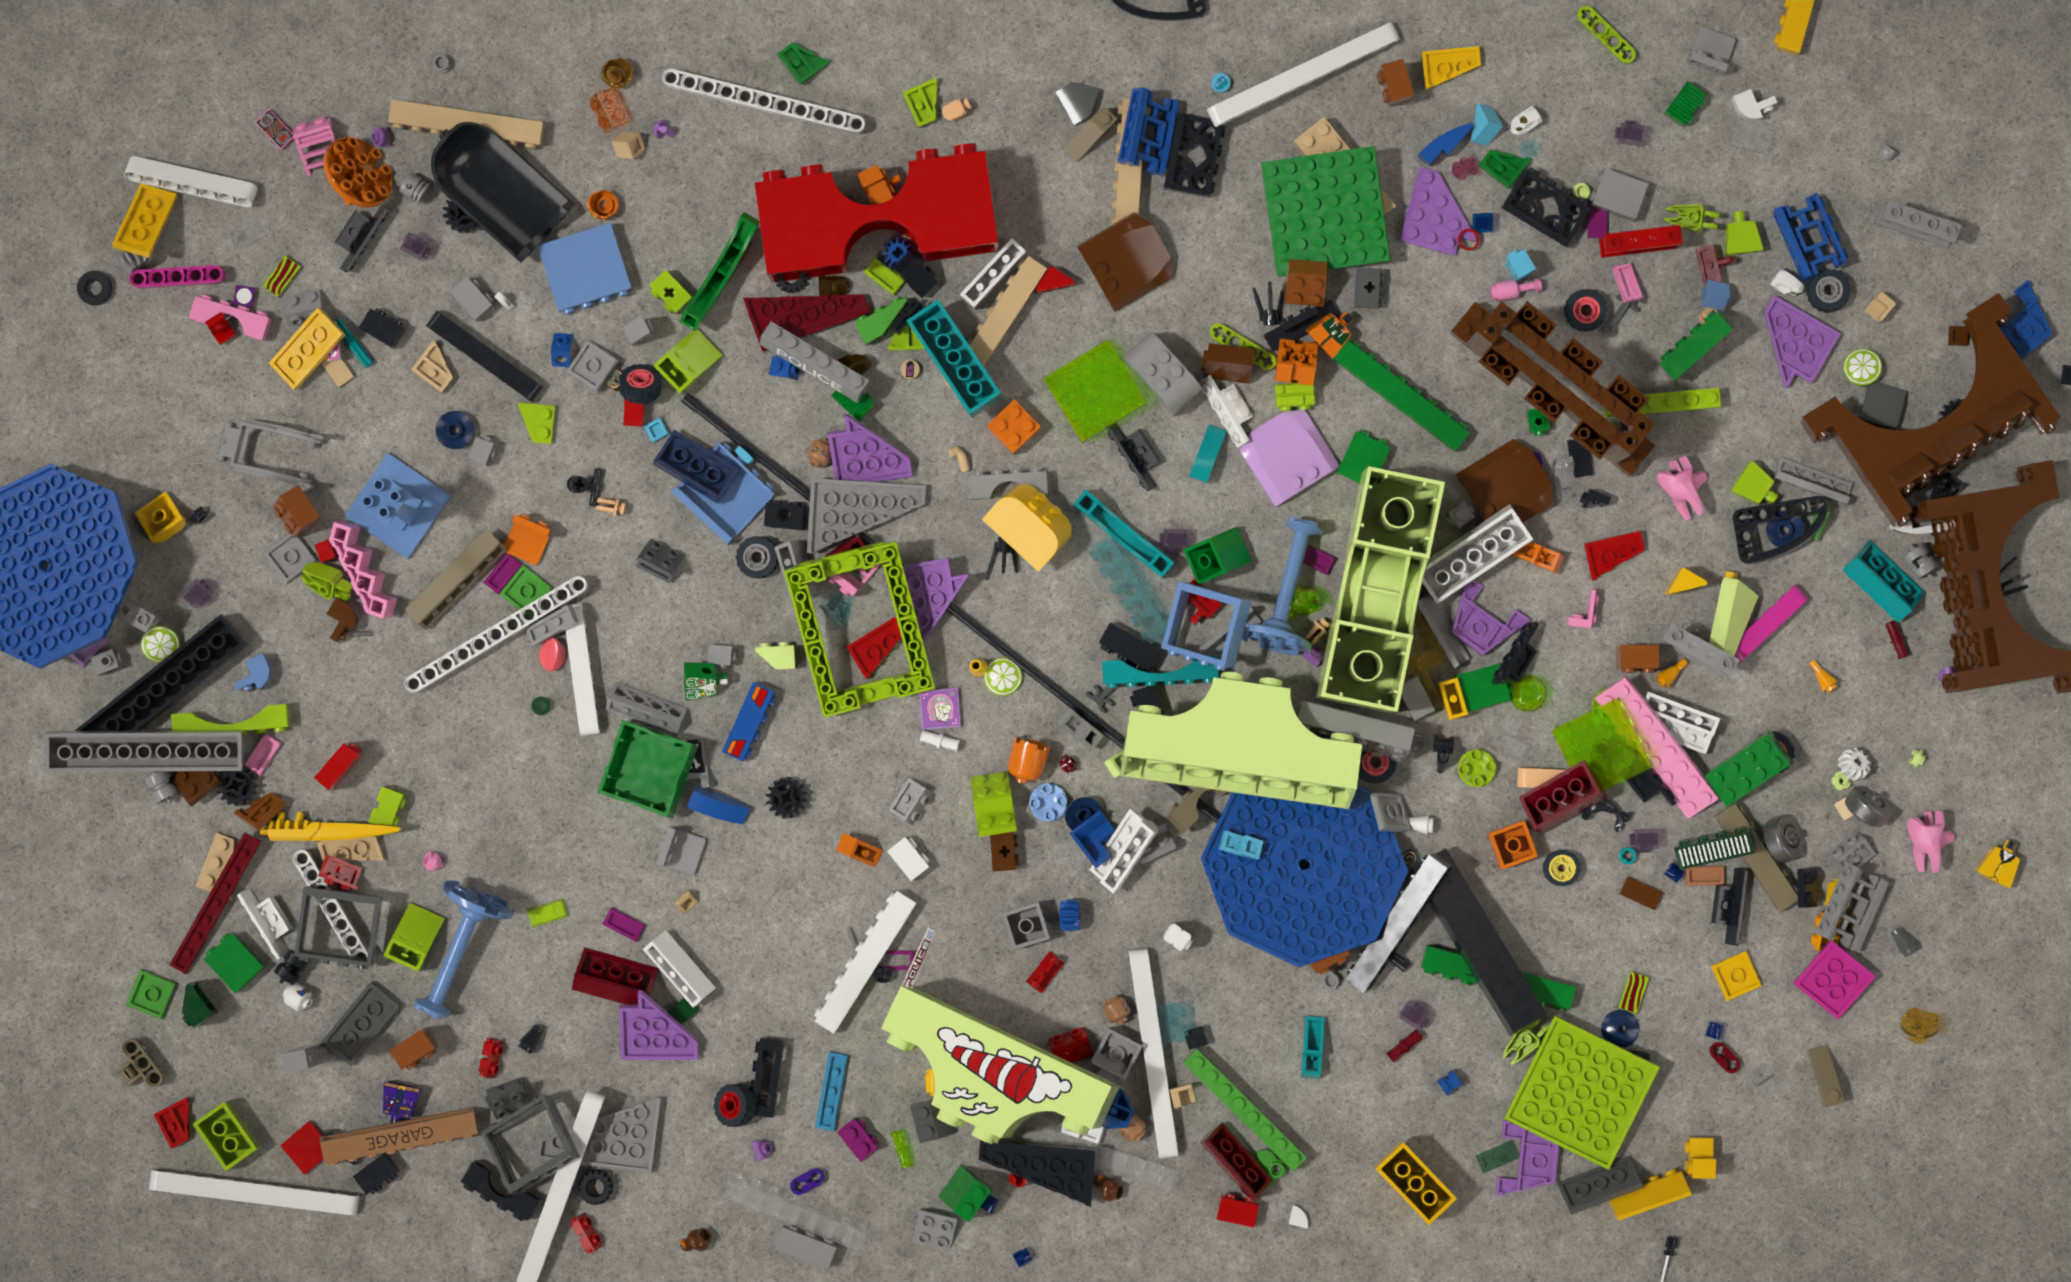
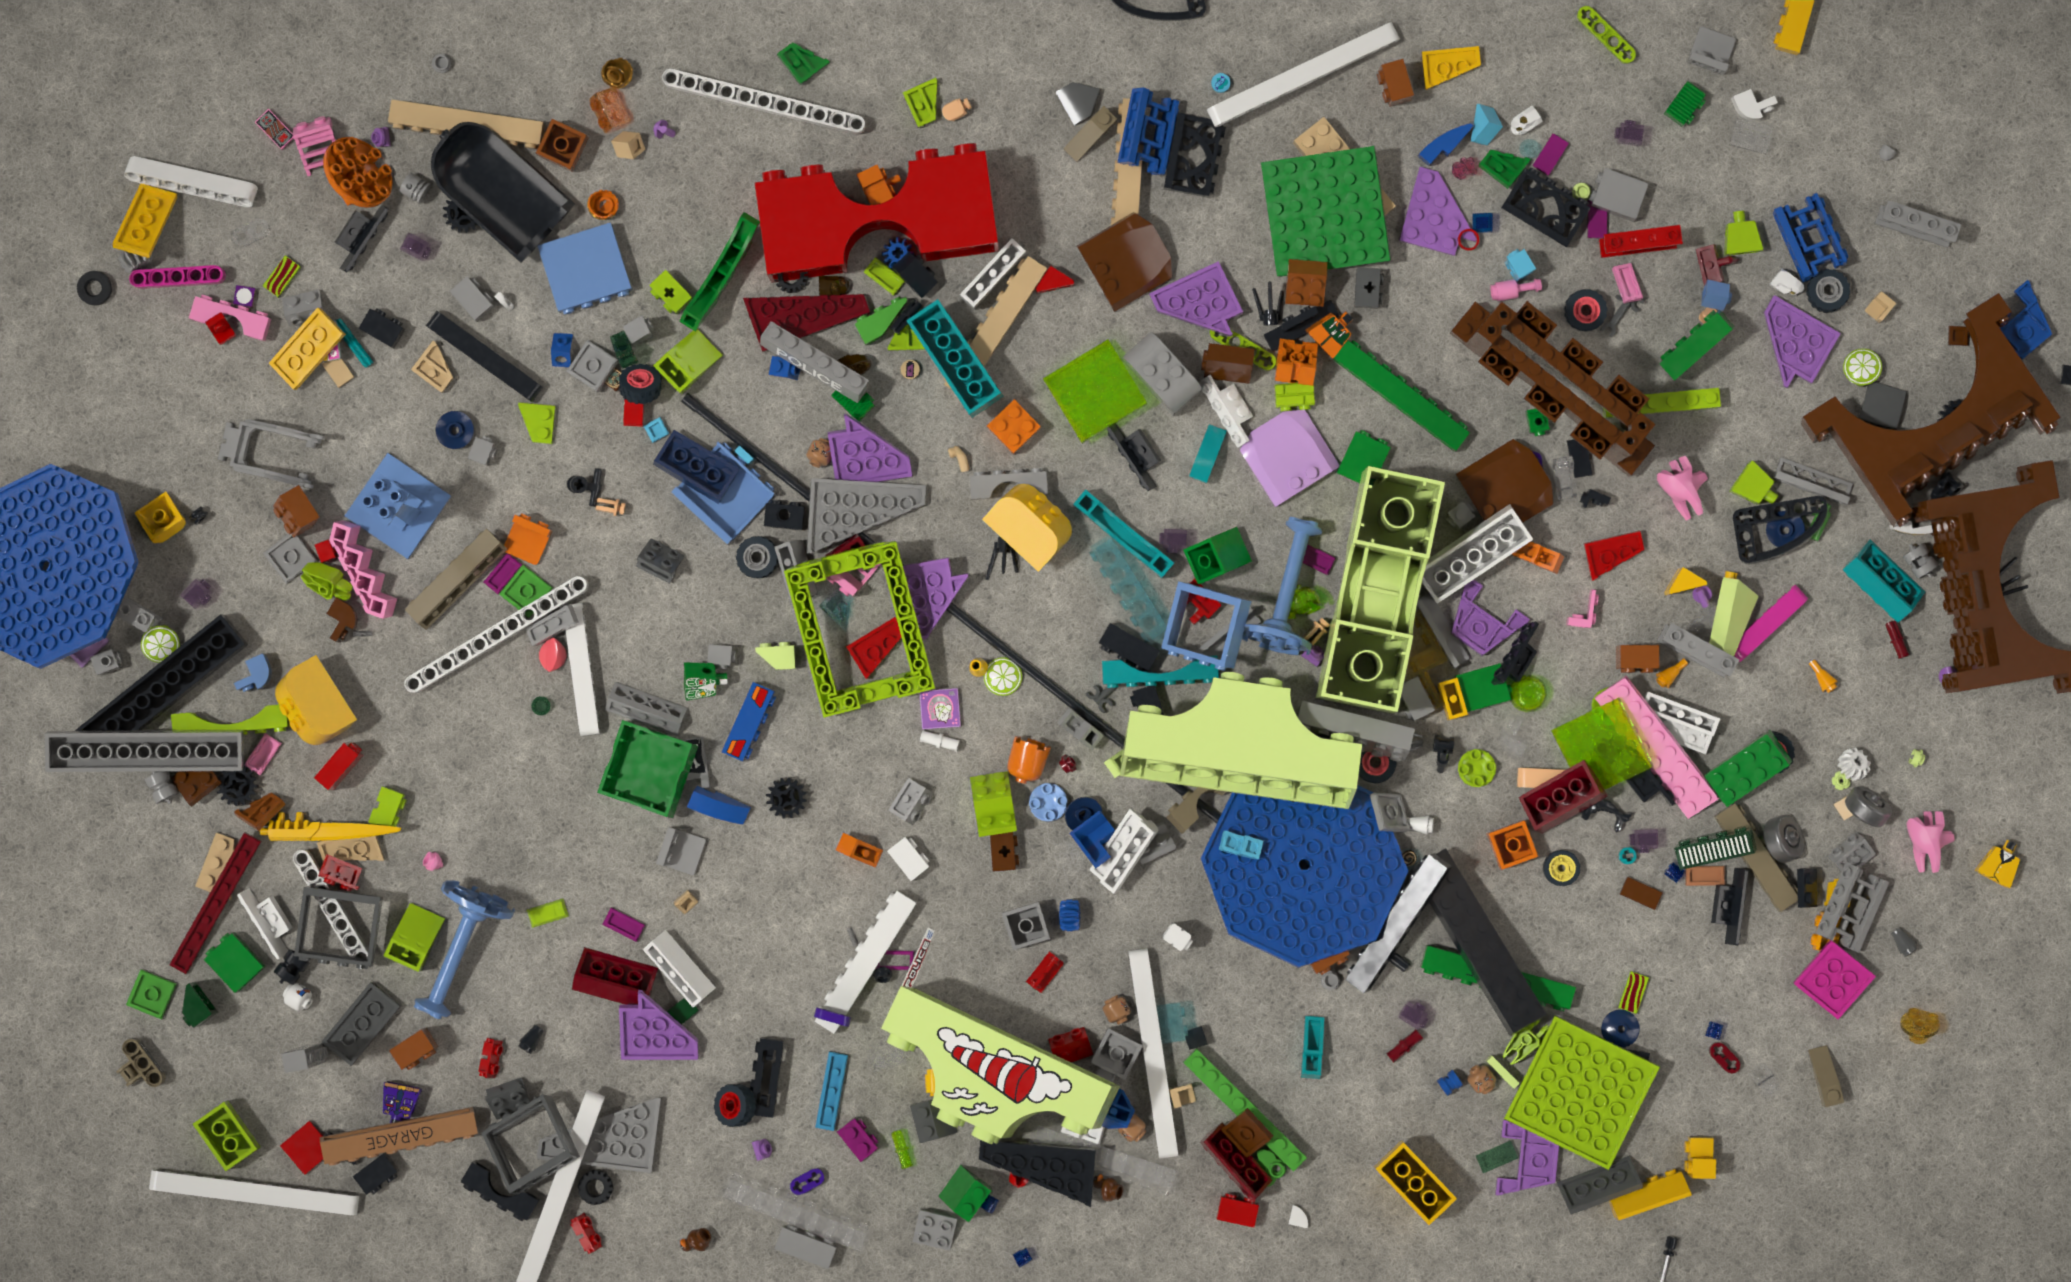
red wing [154,1097,190,1149] -> none
lime hinge [1664,204,1720,234] -> none
yellow tile [1711,951,1762,1001] -> none
none -> yellow brick [275,655,357,745]
none -> dark orange brick [536,119,589,172]
none -> clear green leg [610,330,638,369]
none -> dark purple beam [814,1007,851,1027]
none -> medium lavender wing [1149,261,1243,337]
none -> reddish brown plate [1221,1108,1273,1158]
none -> medium nougat head [1467,1065,1496,1094]
none -> yellowish green tile [1485,1055,1520,1089]
none -> magenta tile [1532,134,1569,176]
none -> medium lavender plate [1692,585,1712,608]

